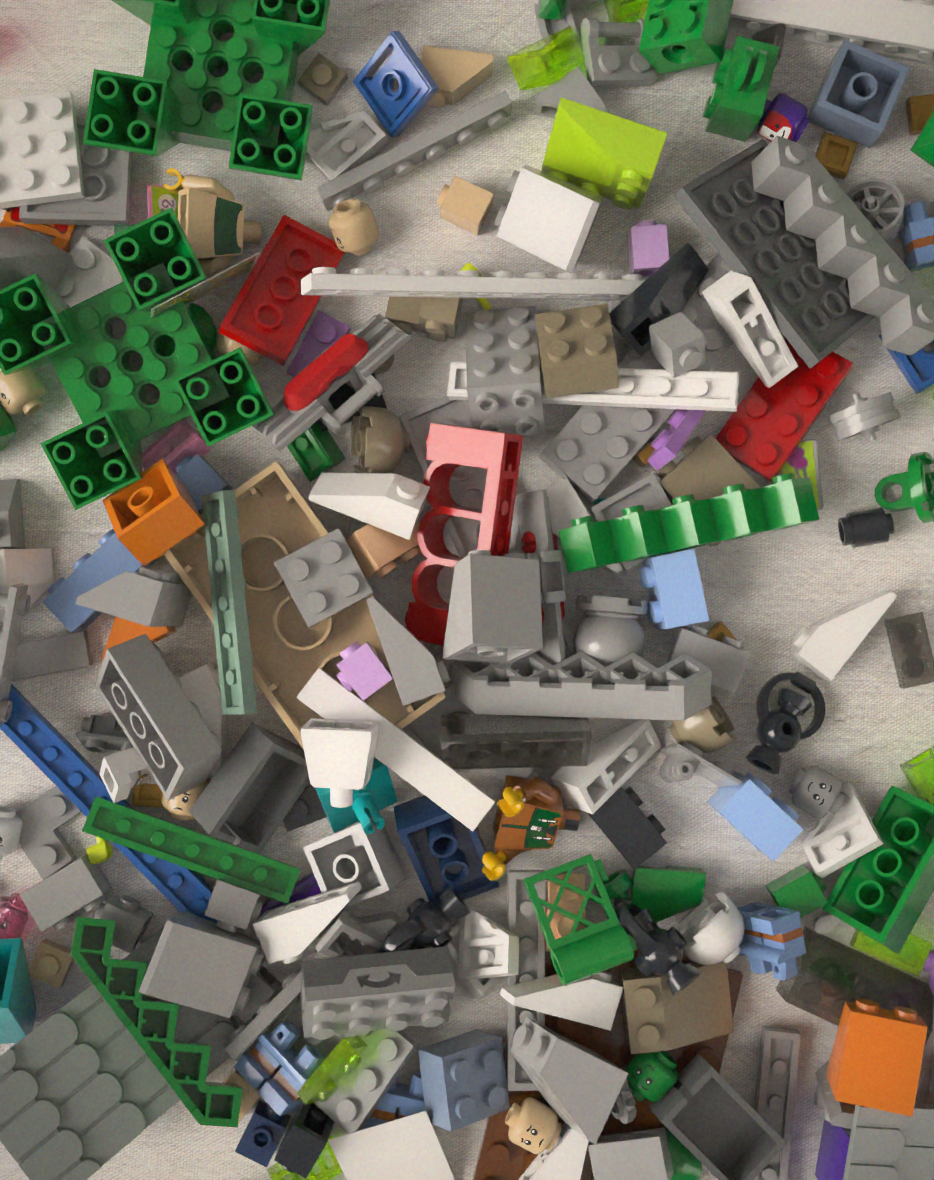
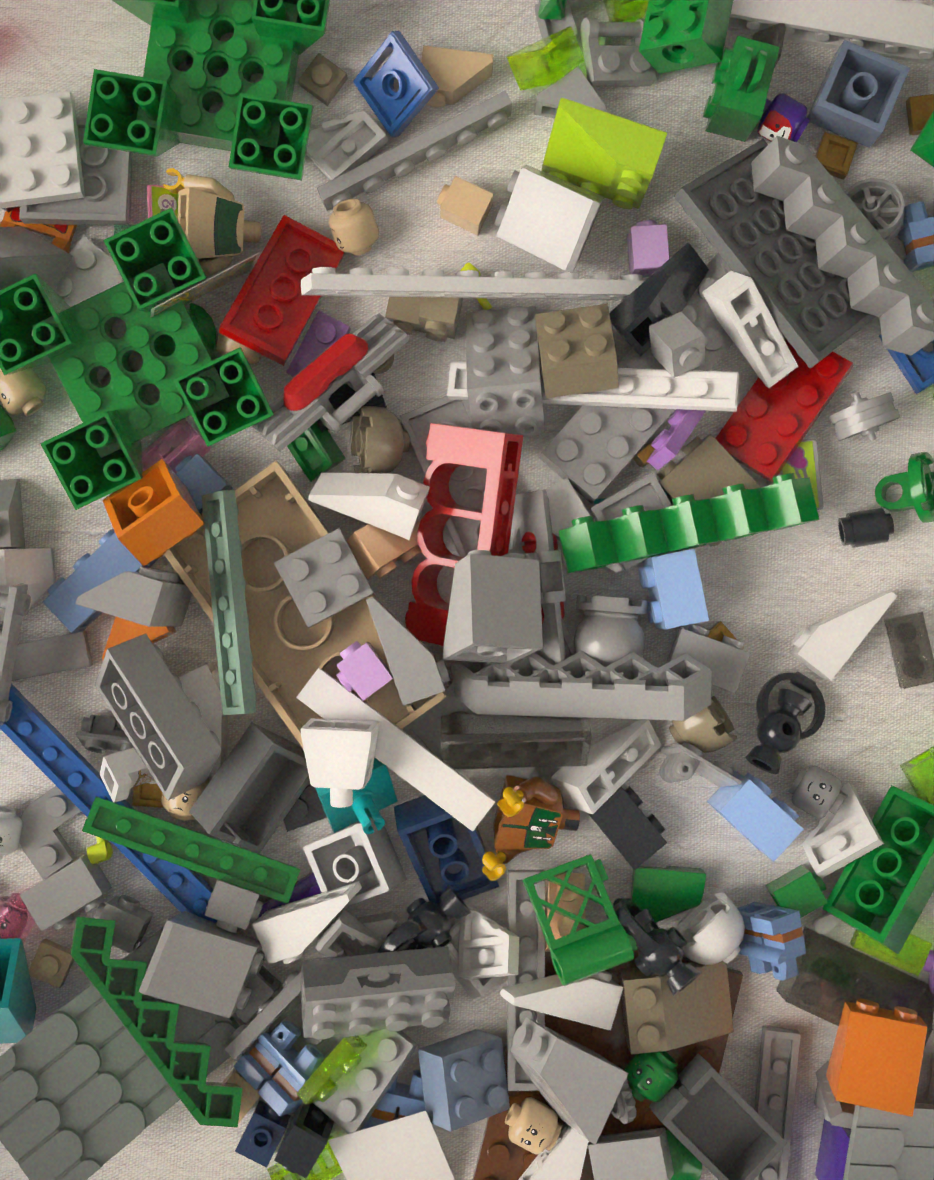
green tile [603,869,633,900] -> none

